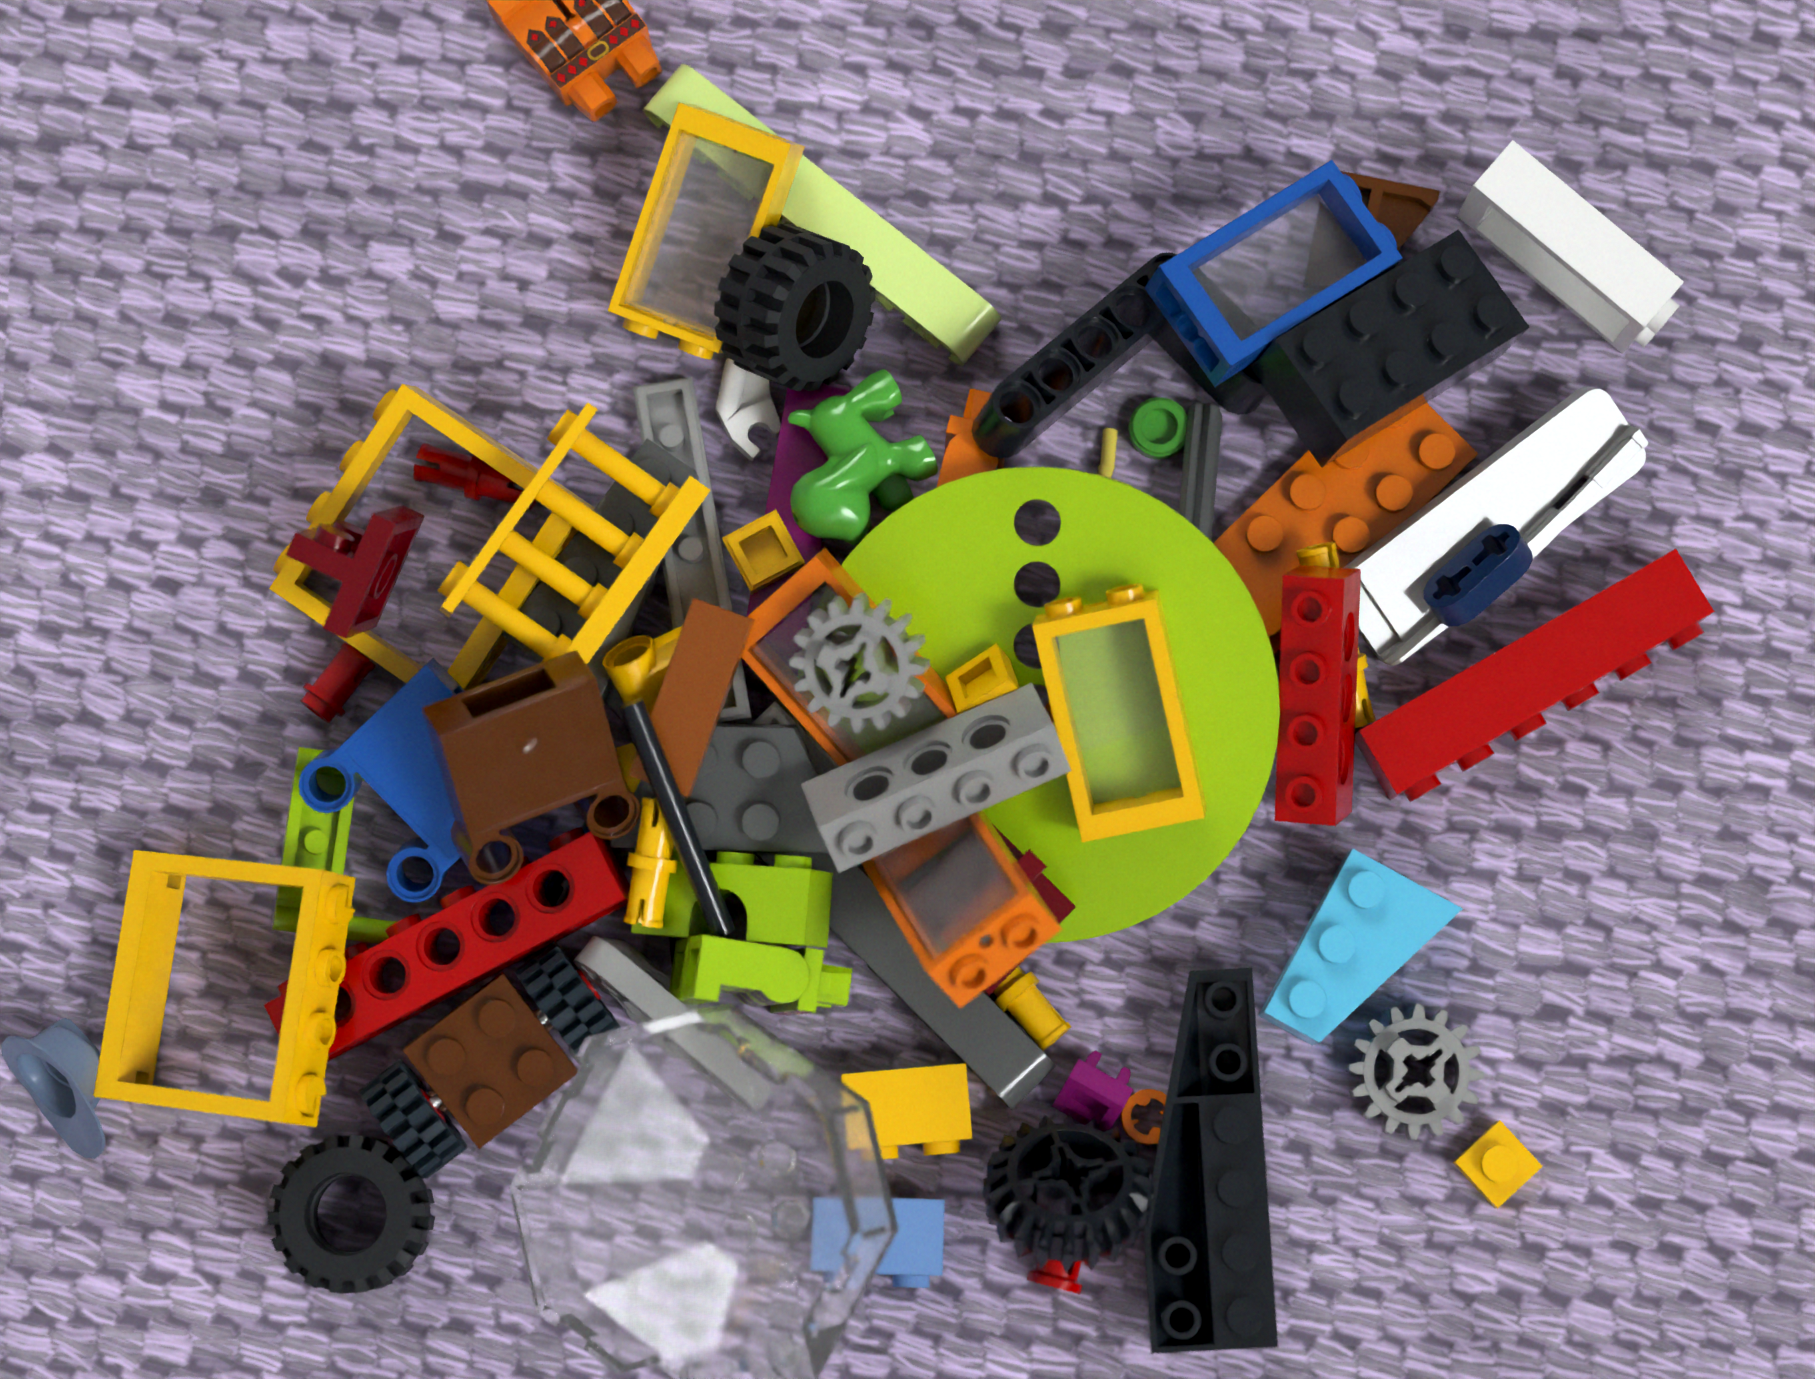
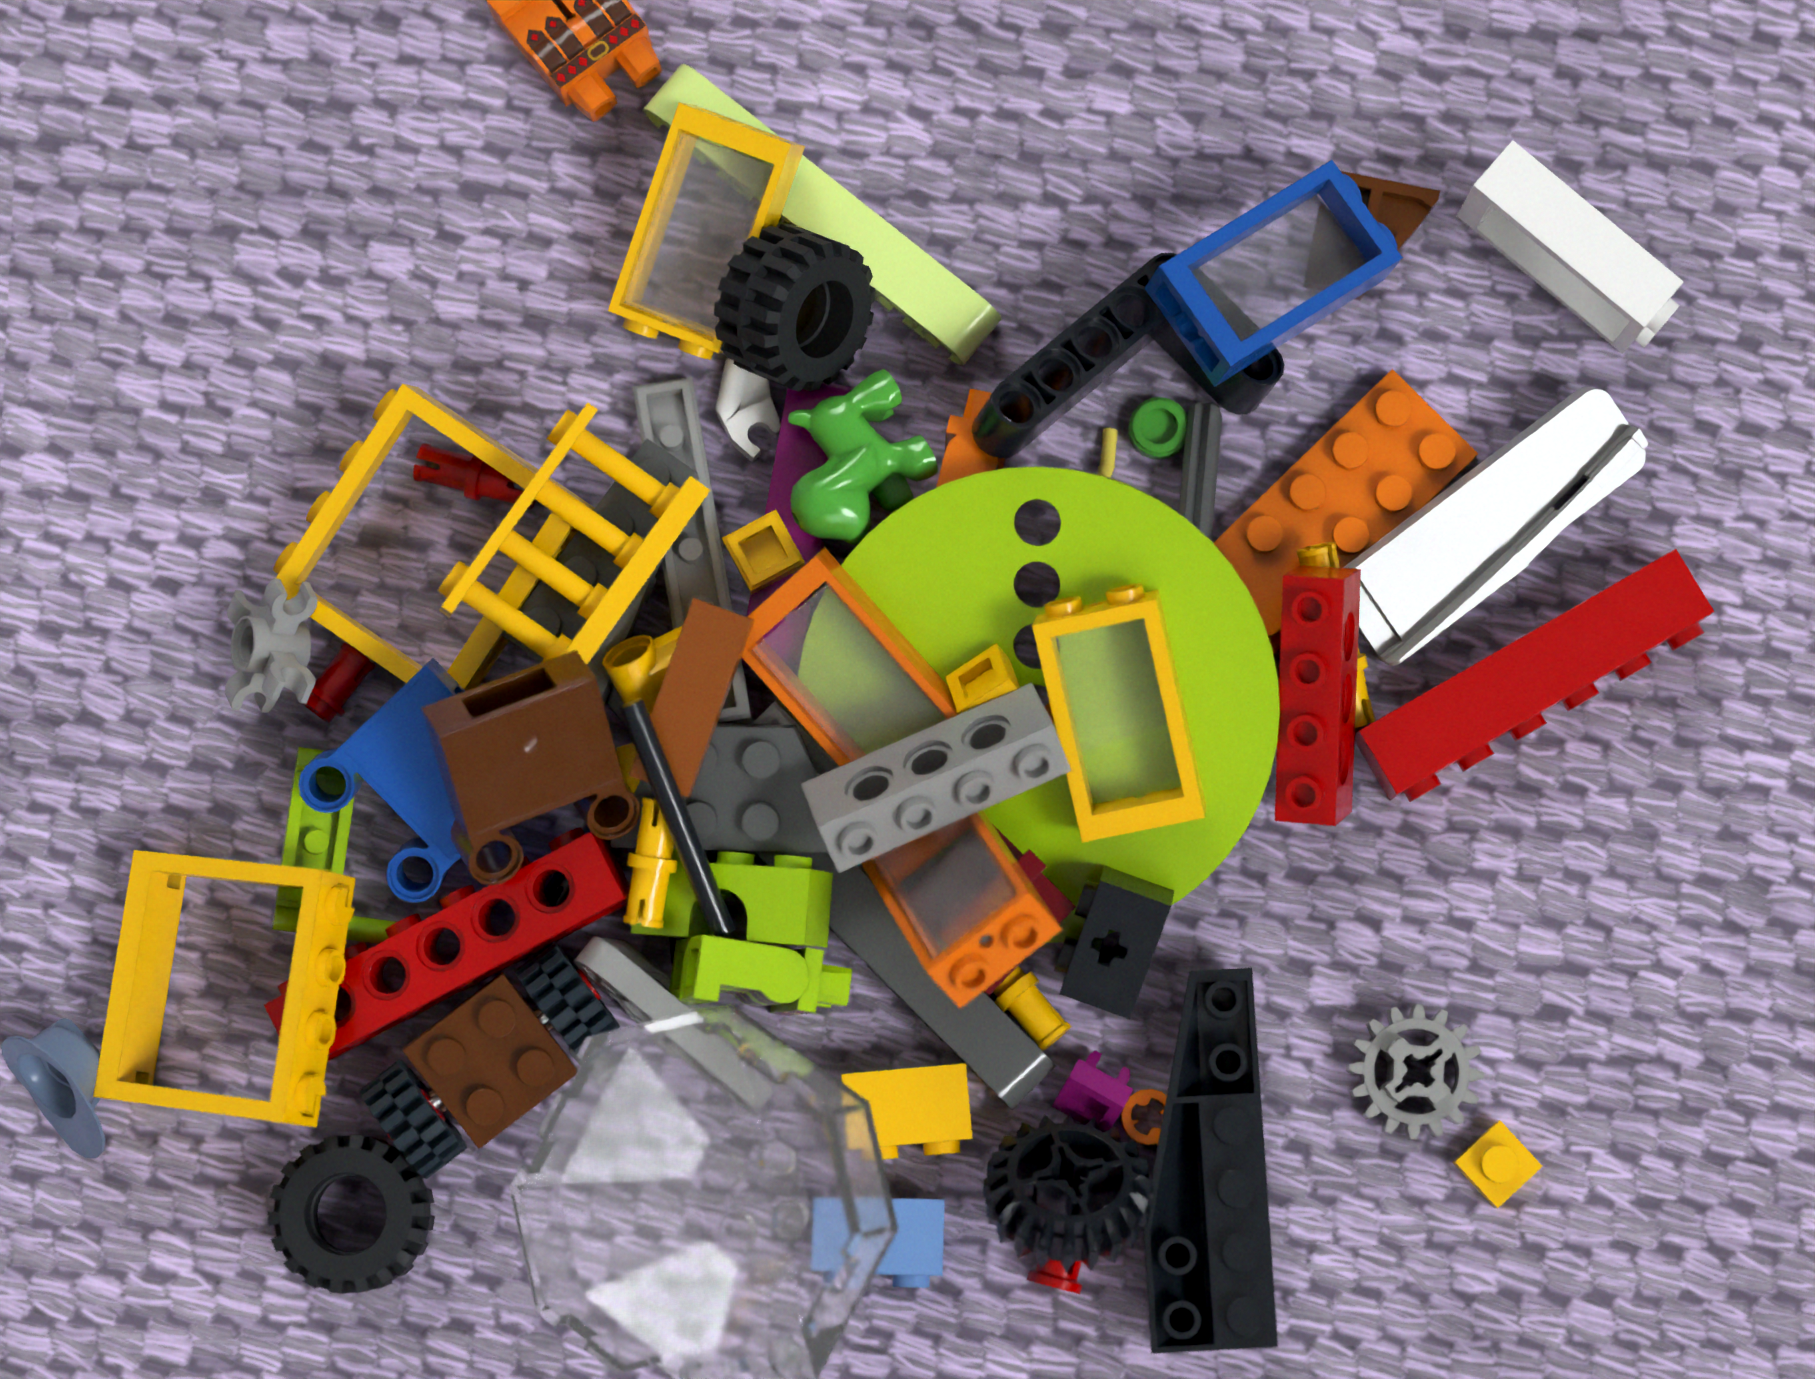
dark red bracket [286,505,425,639] -> none
light grey gear [789,593,930,733] -> none
black brick [1251,229,1529,467] -> none
medium azure wedge [1258,849,1463,1046] -> none
dark blue beam [1423,524,1533,627] -> none
none -> light grey pin [225,579,317,713]
none -> black brick [1054,866,1174,1019]

